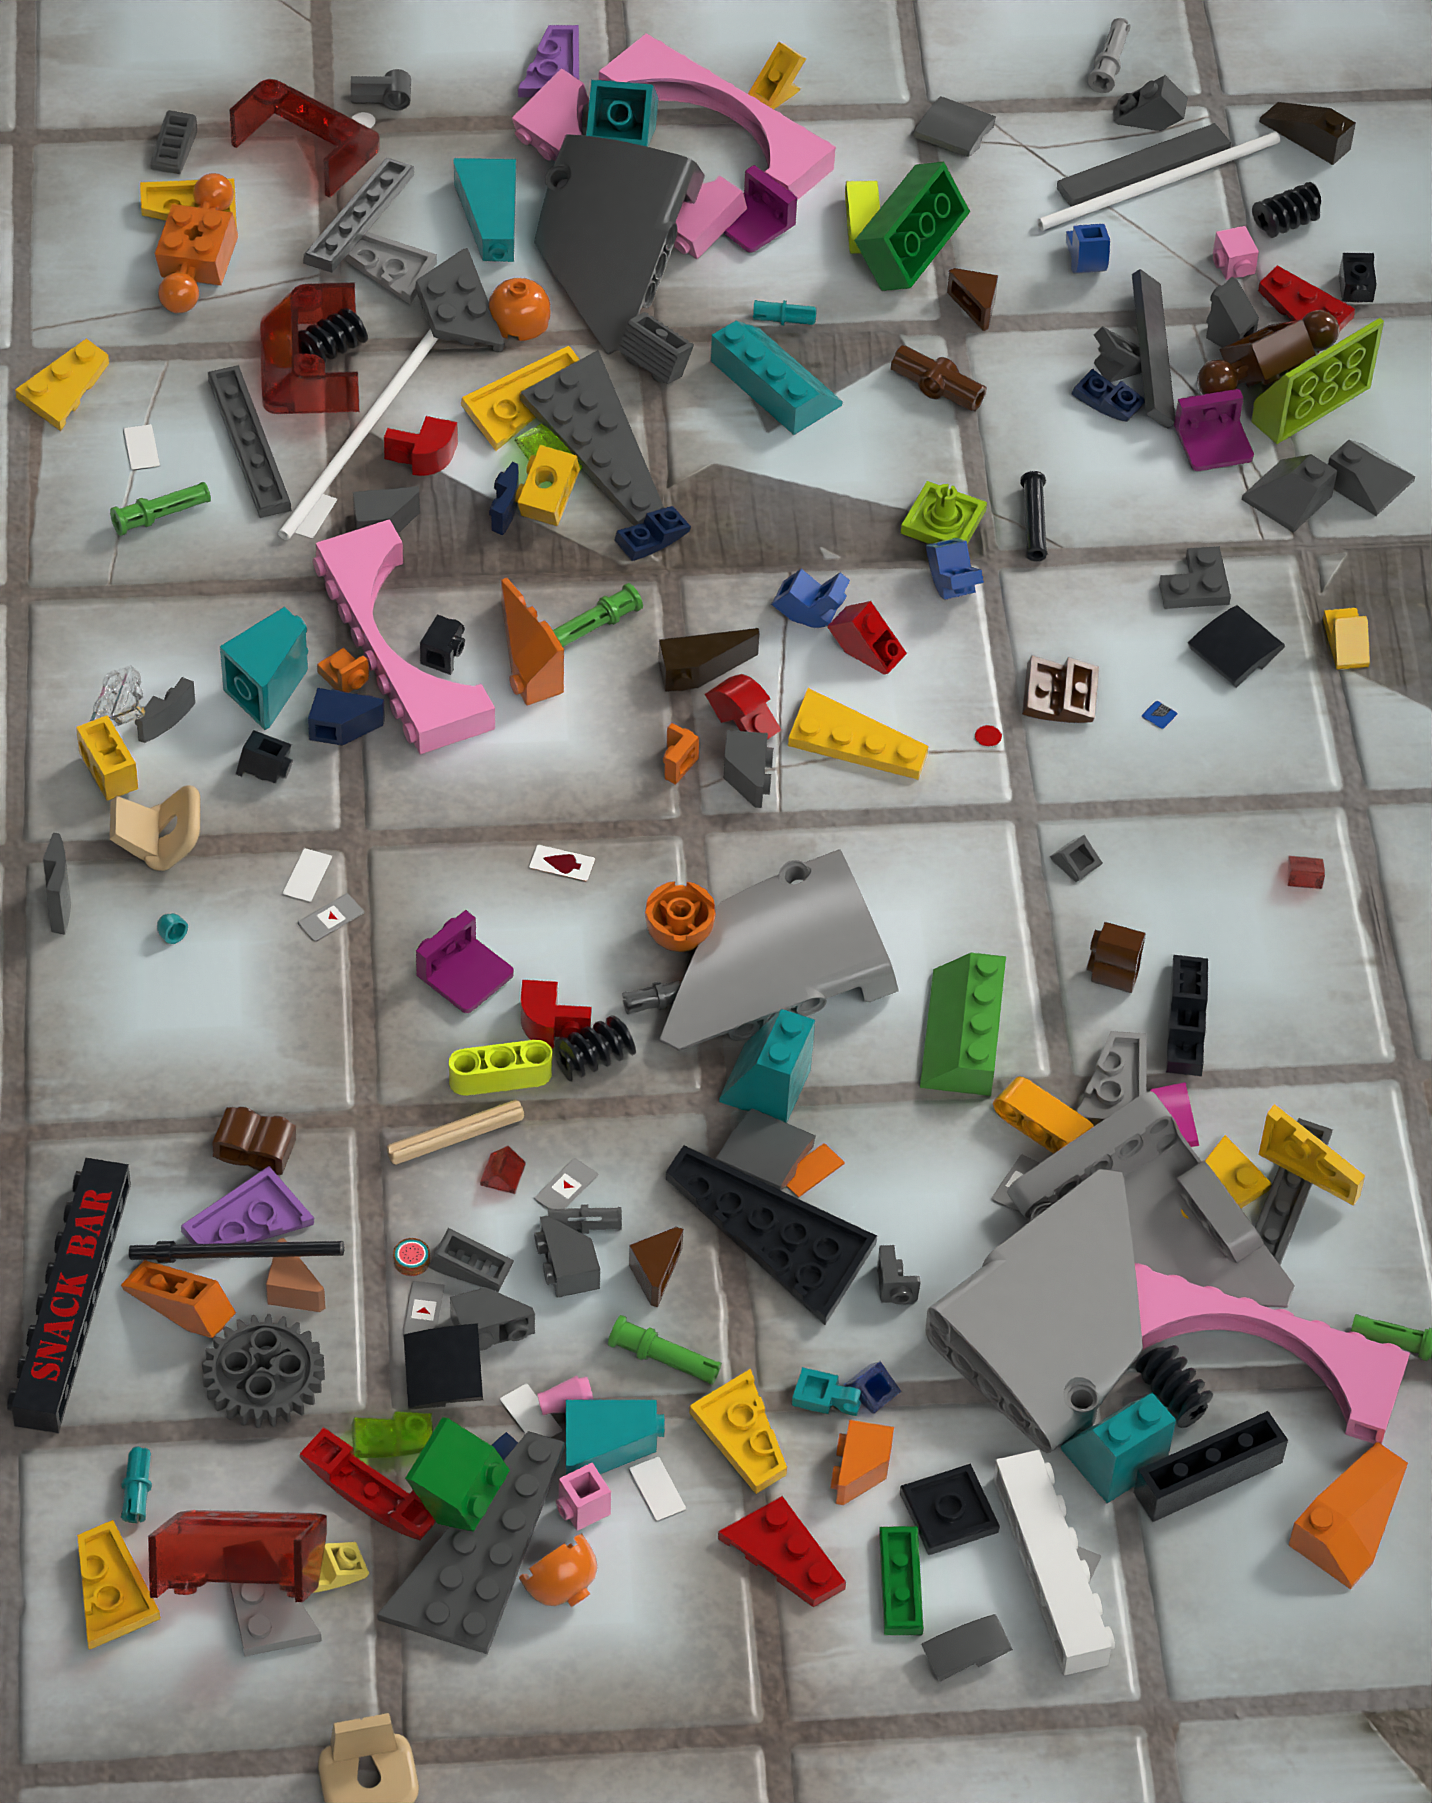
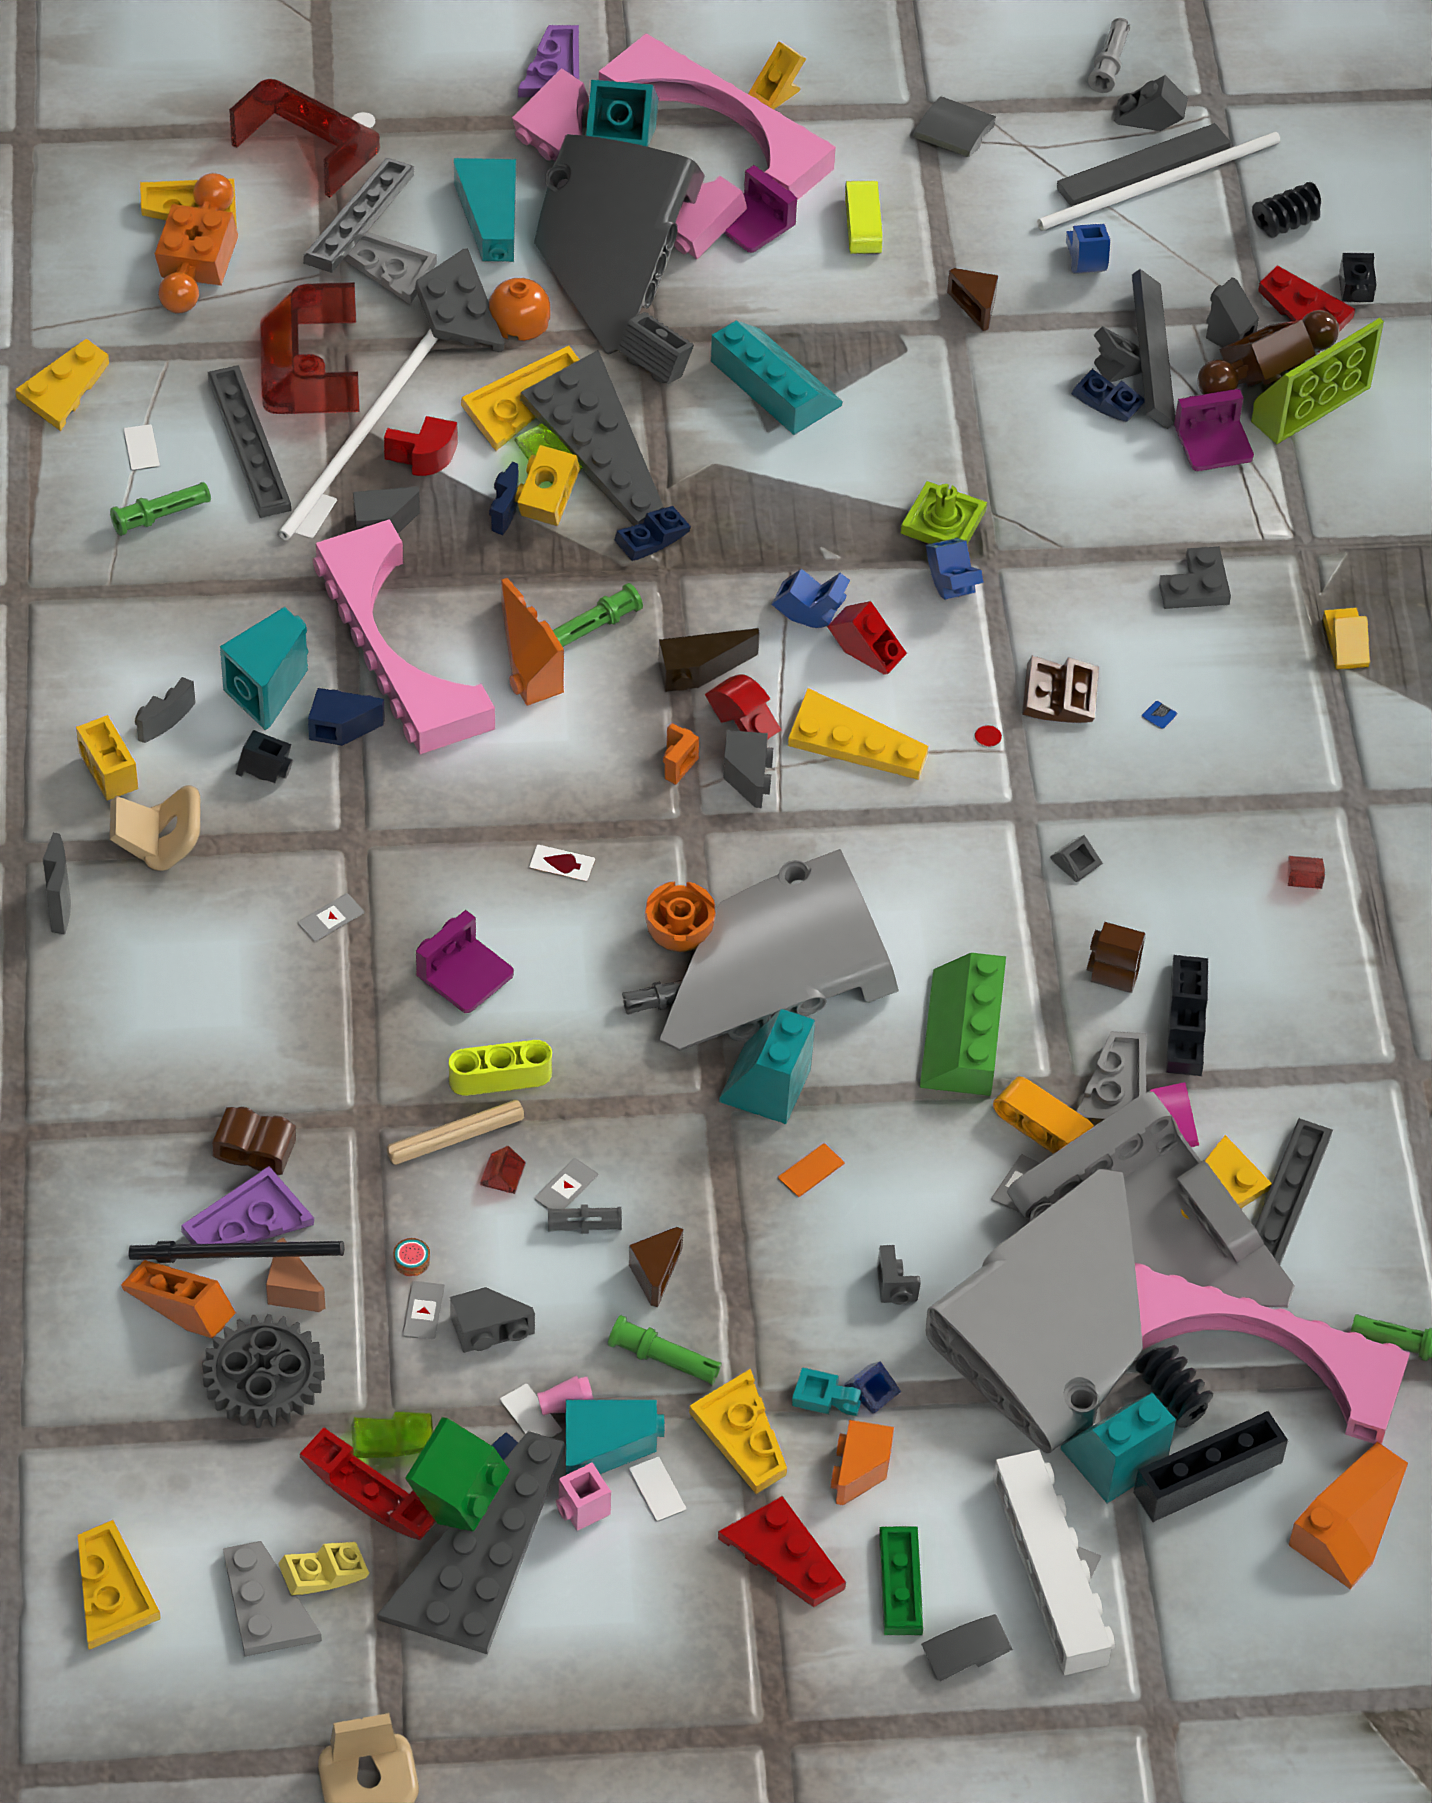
black brick [7,1158,131,1433] -> none
clear wing [89,665,145,727] -> none
teal axle [121,1446,152,1523] -> none
clear red windscreen [148,1510,327,1602] -> none
dark grey slope [150,110,198,174] -> none
teal hinge [157,913,188,944] -> none
white sticker [283,848,332,902] -> none
black piece [295,308,368,368] -> none
orange bracket [317,647,369,693] -> none
dark grey piece [351,69,411,111] -> none
black slope [403,1323,483,1410] -> none
black brick [420,614,465,675] -> none
dark grey slope [428,1228,514,1292] -> none
orange cylinder [519,1533,597,1607] -> none
red brick [521,980,592,1049] -> none
dark grey slope [534,1216,600,1298] -> none
black piece [554,1015,636,1082] -> none
black wing [666,1145,877,1325] -> none
dark grey slope [716,1108,816,1190] -> none
teal axle [753,300,817,325] -> none
green brick [854,161,970,291] -> none
reddish brown piece [891,345,987,411] -> none
black tile [900,1463,1000,1555] -> none
black pin [1020,471,1048,562] -> none
black slope [1187,605,1285,688] -> none
bright pink brick [1213,226,1259,280] -> none
dark grey slope [1241,454,1337,533] -> none
yellow wing [1258,1104,1365,1206] -> none
dark brown slope [1259,102,1356,165] -> none
dark grey slope [1328,440,1415,516] -> none

